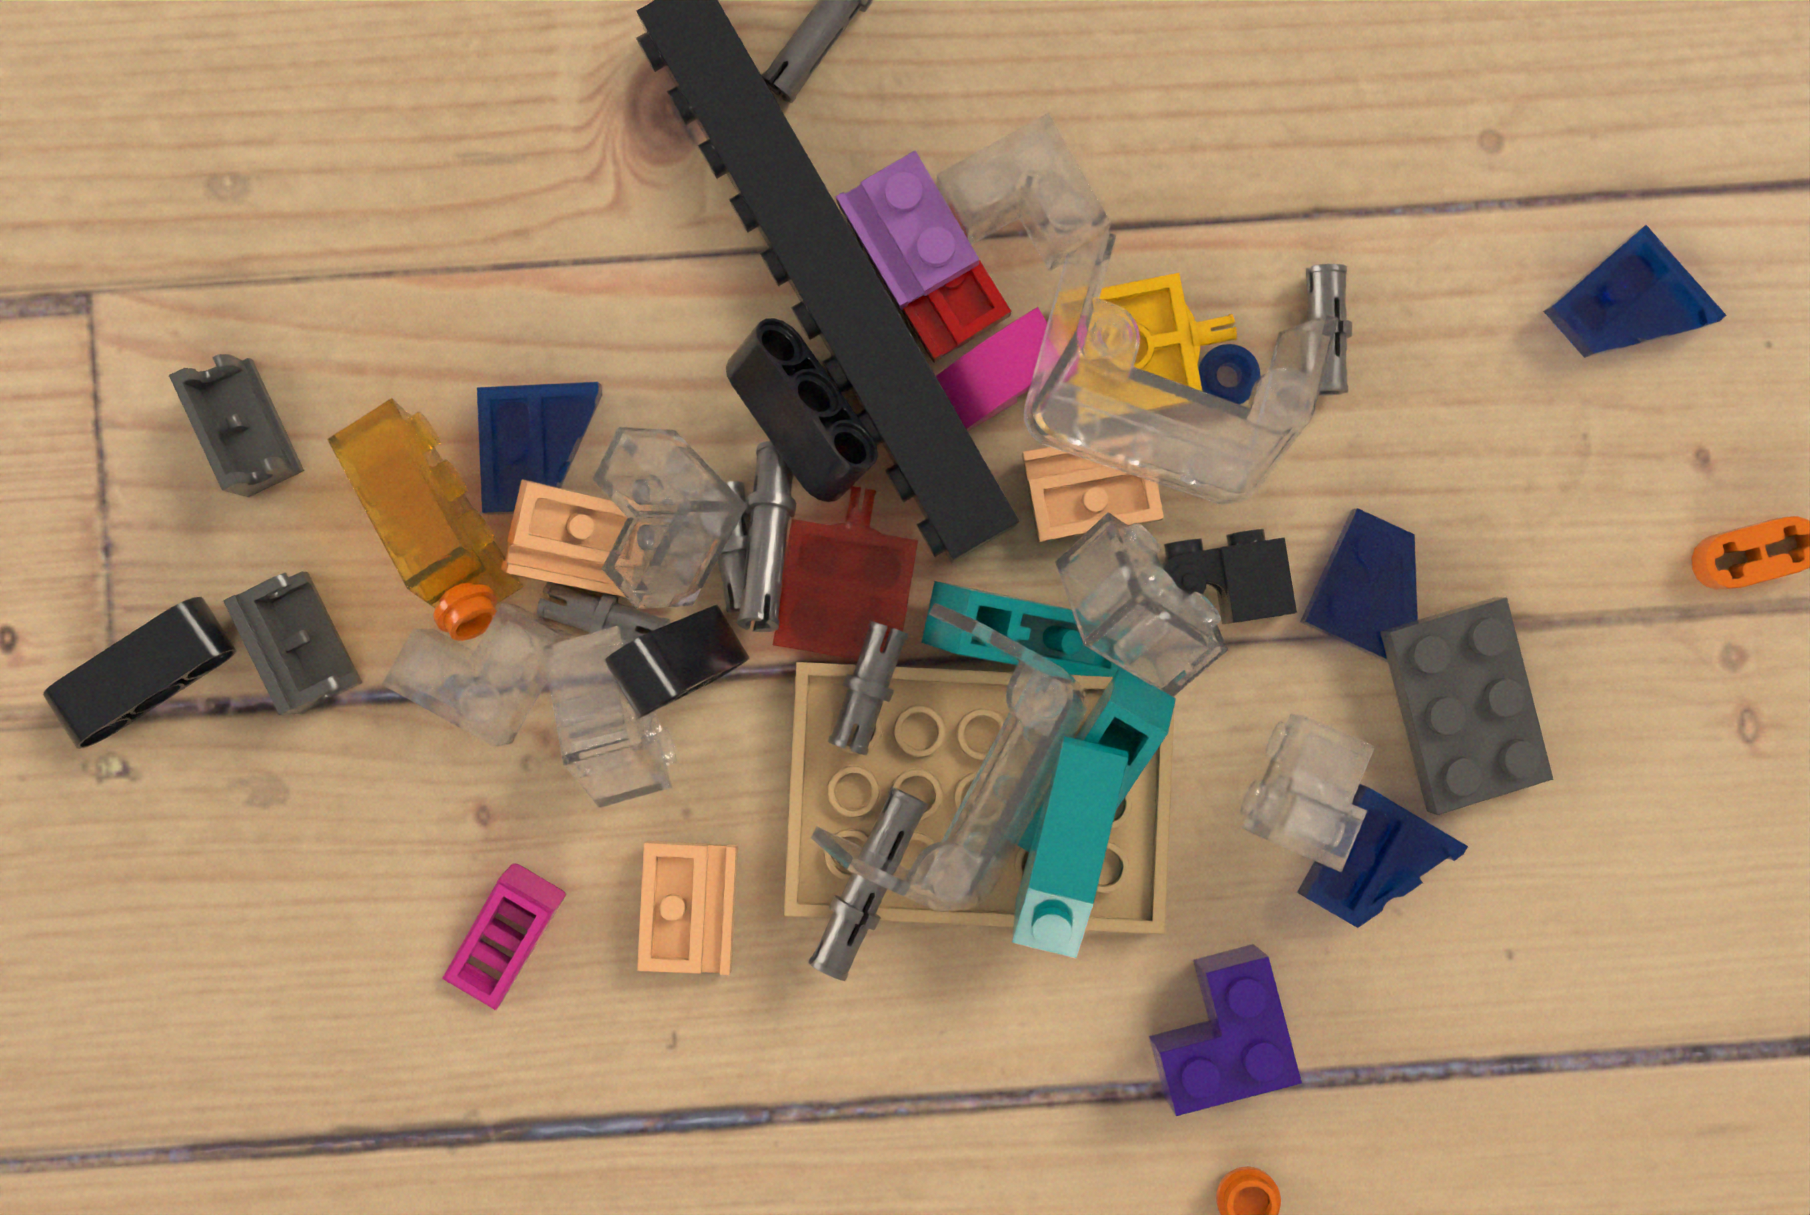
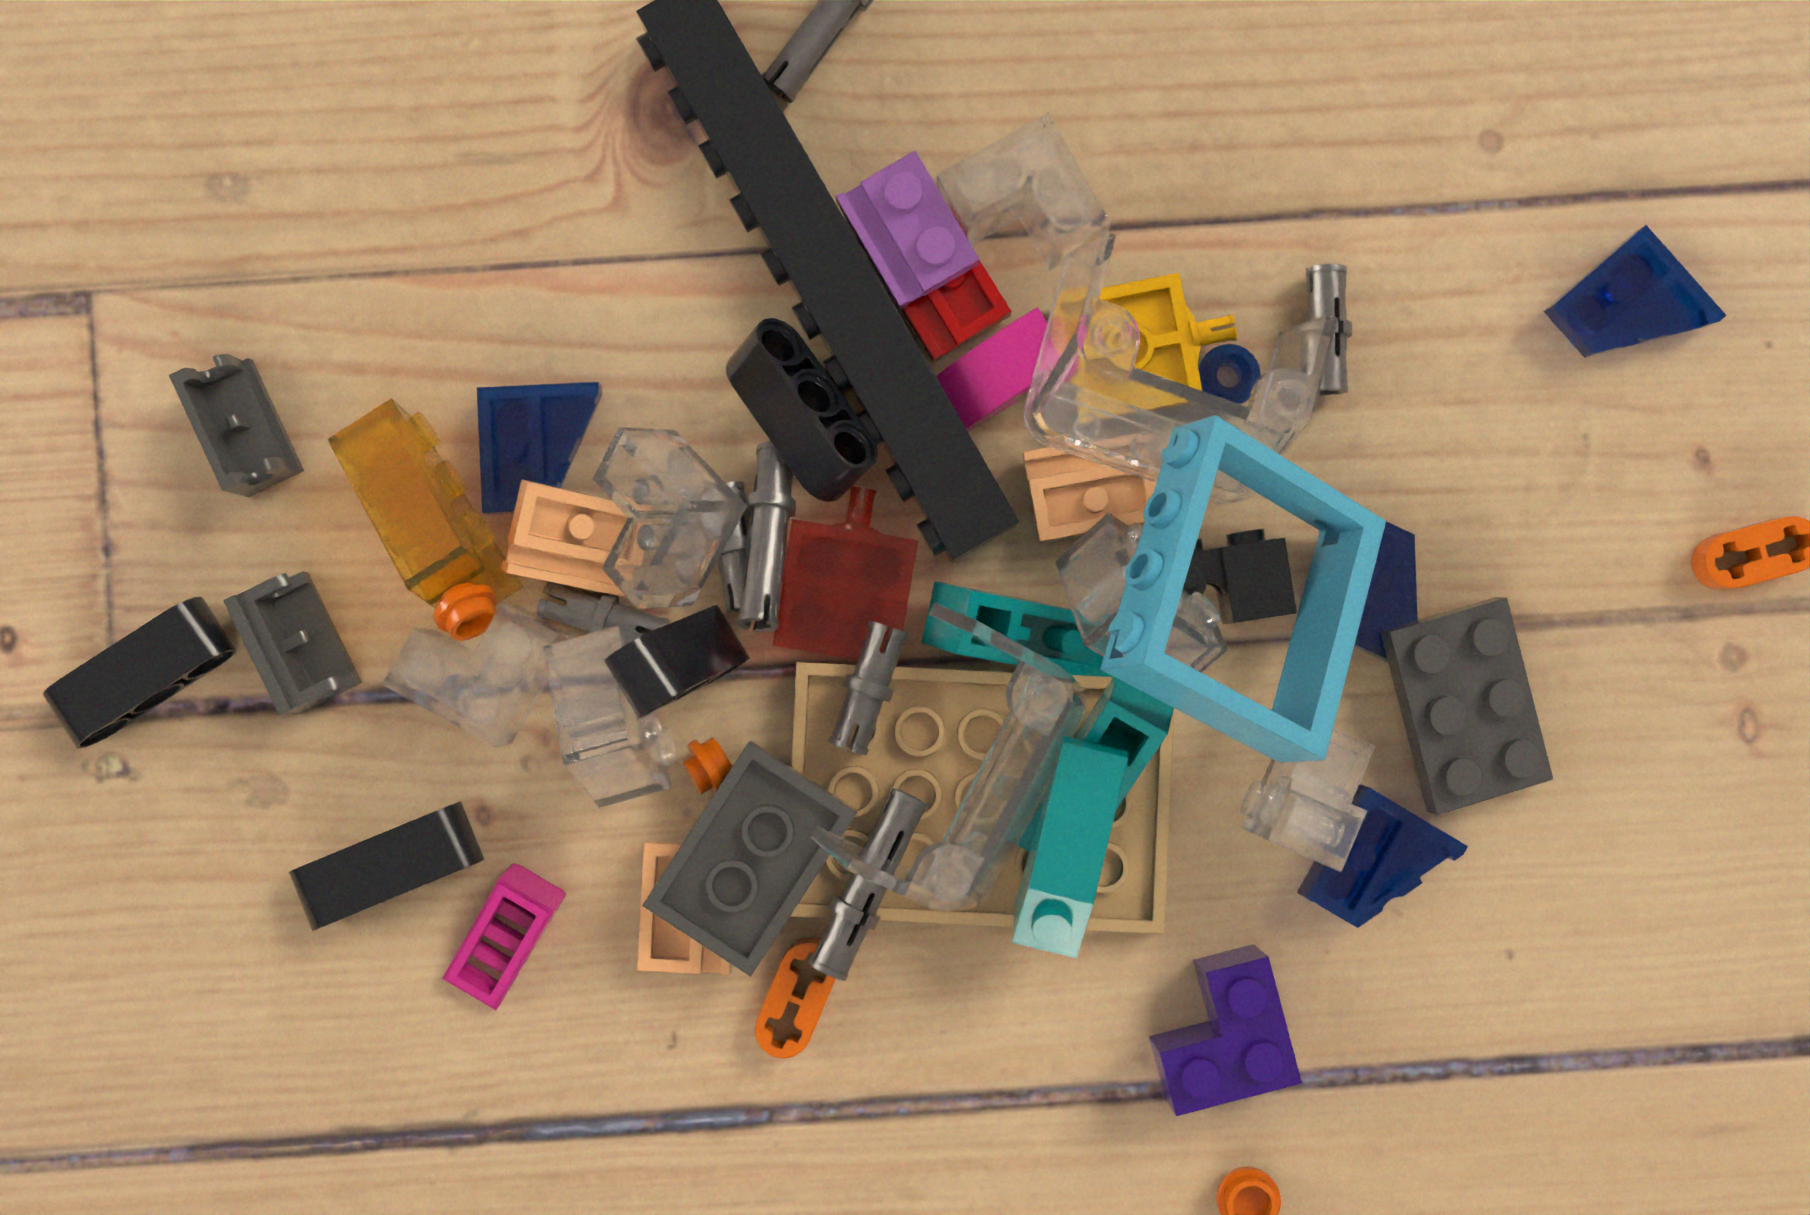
none -> black beam [289,801,485,931]
none -> dark grey plate [642,741,858,977]
none -> orange plate [682,737,732,794]
none -> orange beam [755,938,835,1059]
none -> medium azure window [1100,415,1386,762]

